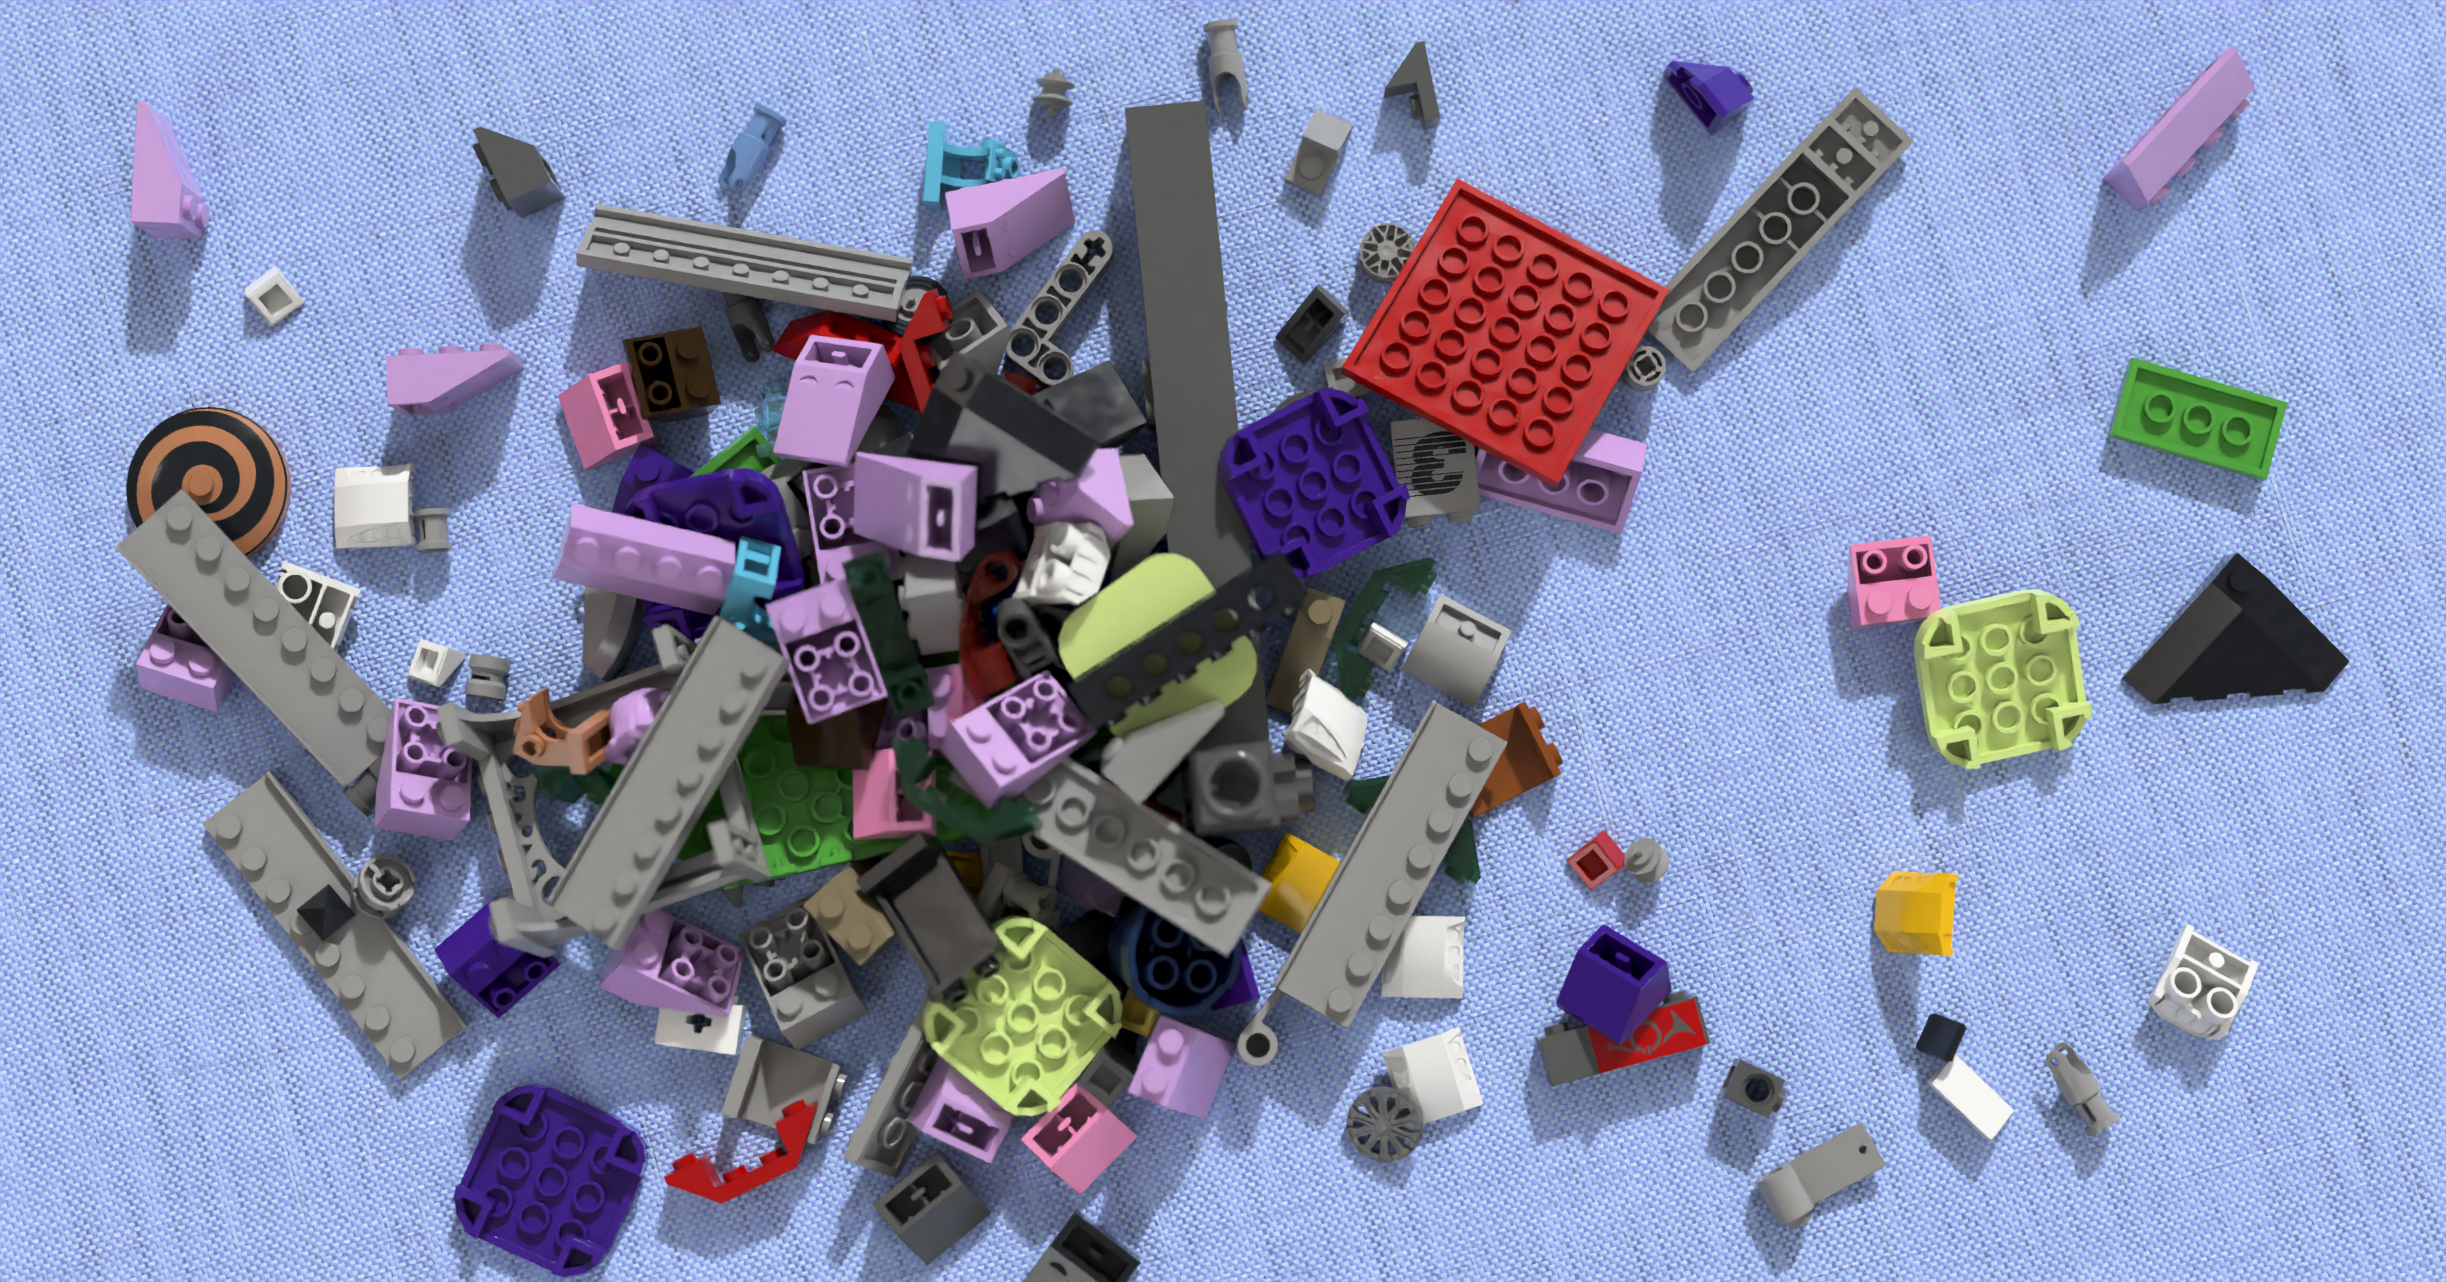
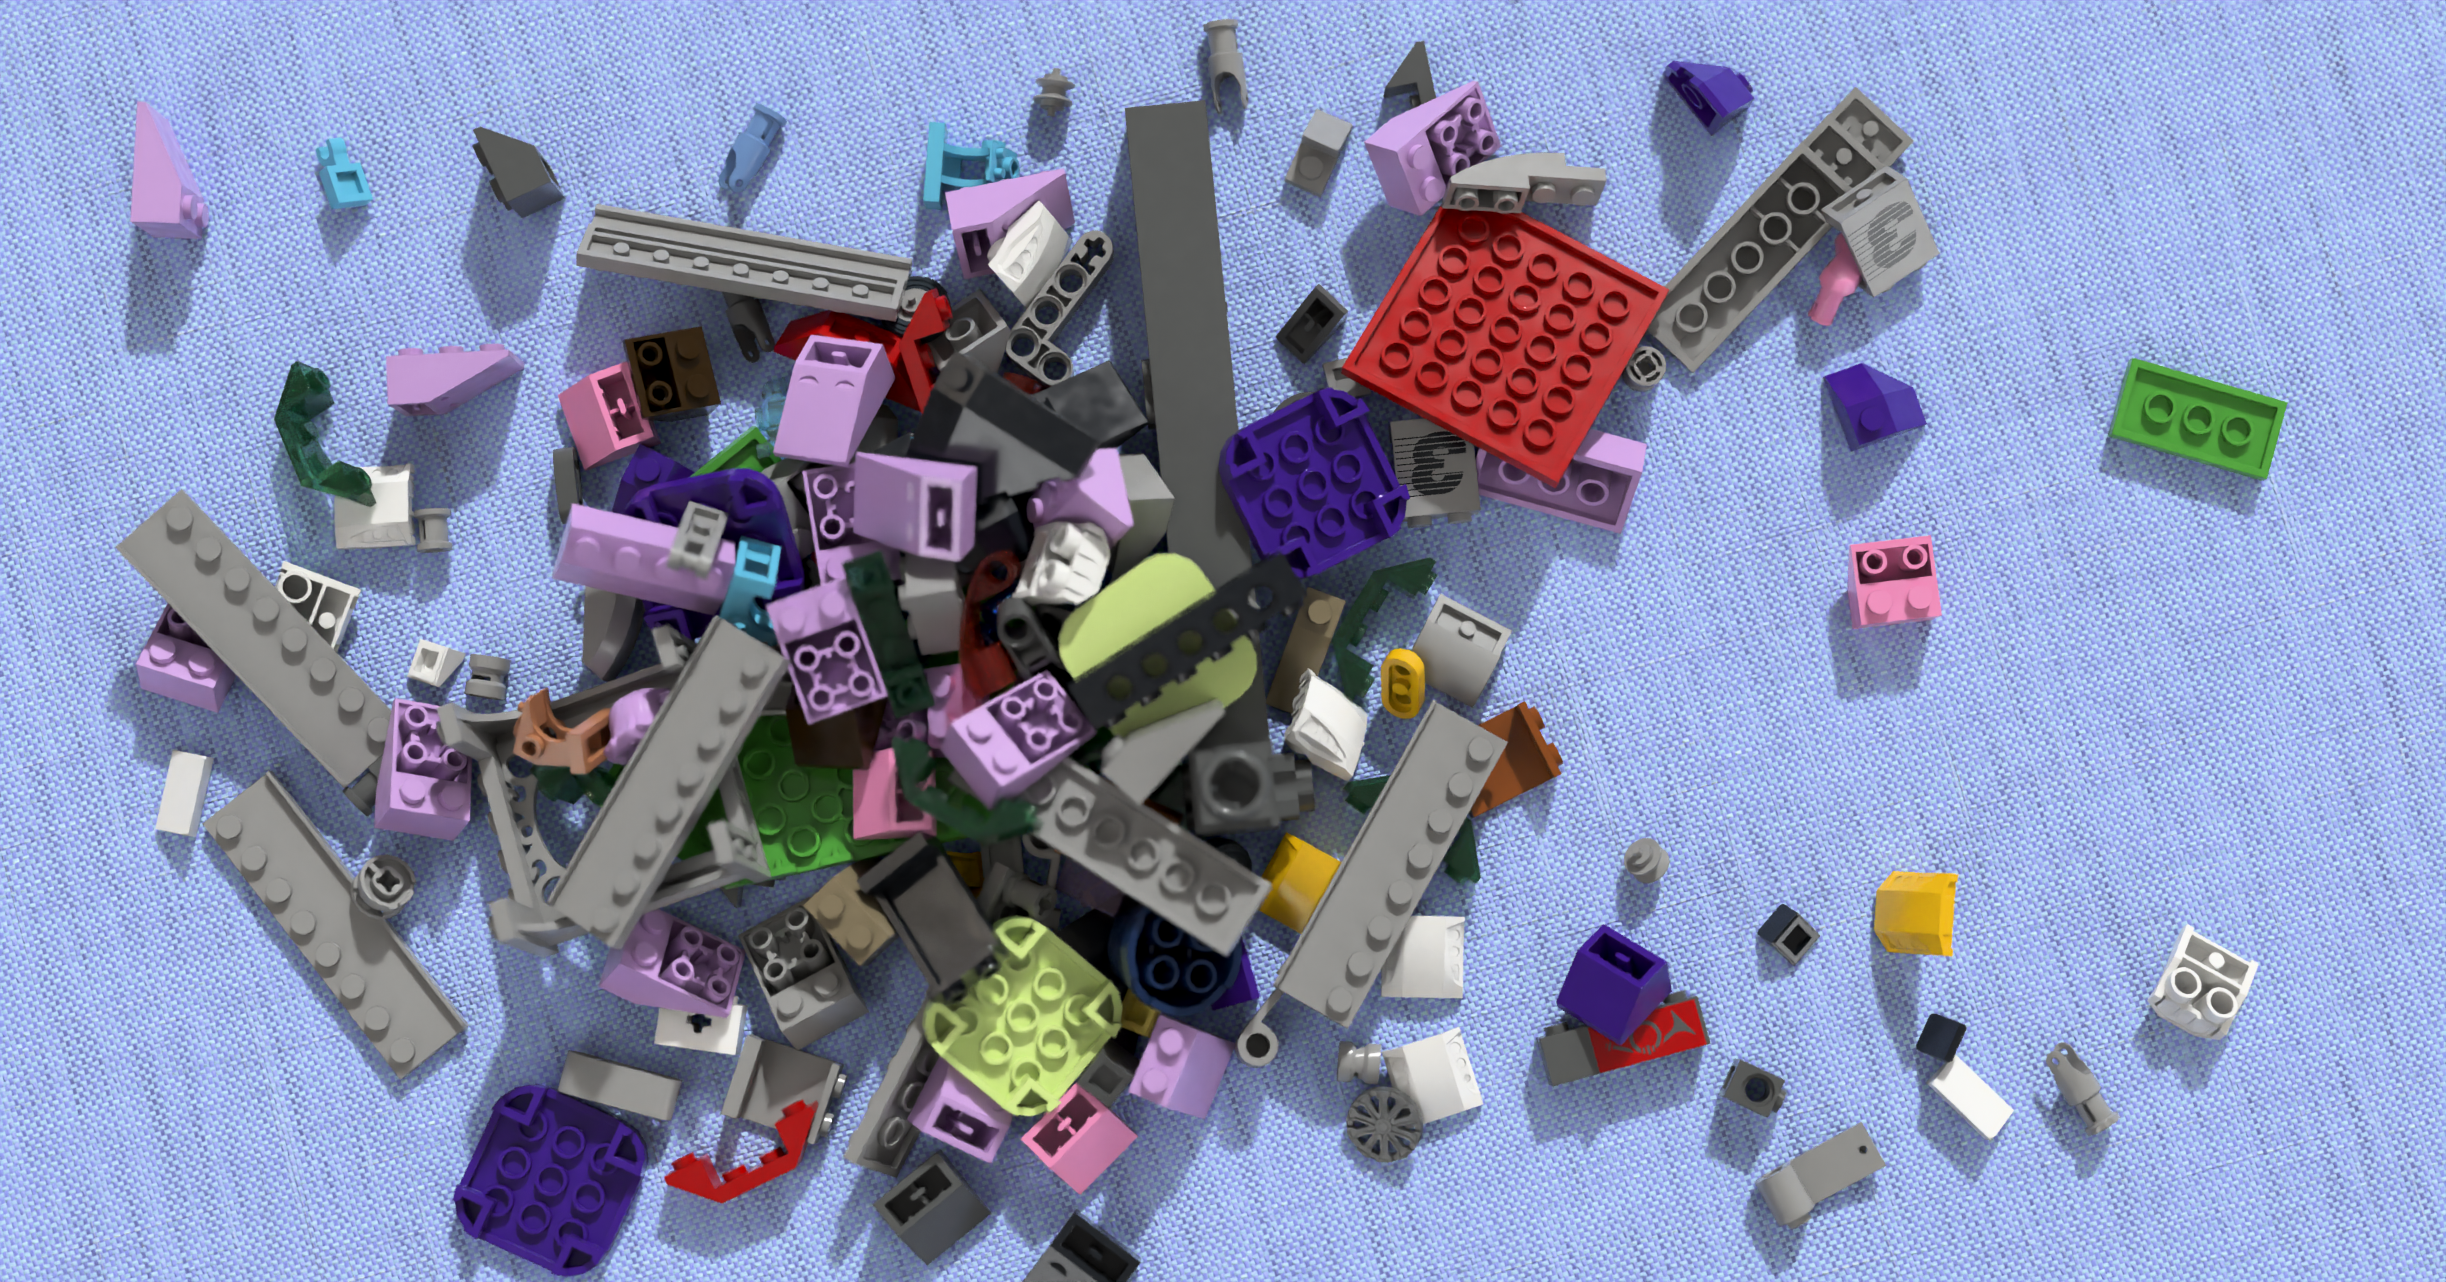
dish [126,407,291,559] -> none
white slope [244,266,304,327] -> none
black slope [296,884,355,941] -> none
dark purple slope [434,895,560,1019] -> none
white slope [1356,621,1409,672] -> none
light grey wheel [1359,223,1415,284] -> none
red slope [1566,830,1625,892] -> none
yellowish green tile [1914,589,2092,769] -> none
lavender slope [2102,46,2255,211] -> none
black slope [2122,552,2350,704] -> none
none -> white slope [155,750,214,837]
none -> clear green slope [274,361,376,507]
none -> medium azure plate [316,137,373,209]
none -> dark grey beam [553,447,584,524]
none -> light grey beam [557,1050,682,1121]
none -> light grey plate [666,501,729,580]
none -> white slope [987,200,1072,309]
none -> light grey wheel [1337,1041,1381,1085]
none -> lavender slope [1364,81,1501,216]
none -> yellow plate [1381,648,1425,719]
none -> light grey slope [1442,152,1607,214]
none -> black slope [1757,904,1820,966]
none -> bright pink arm [1808,233,1863,326]
none -> light grey panel [1821,165,1940,297]
none -> dark purple slope [1823,363,1927,452]

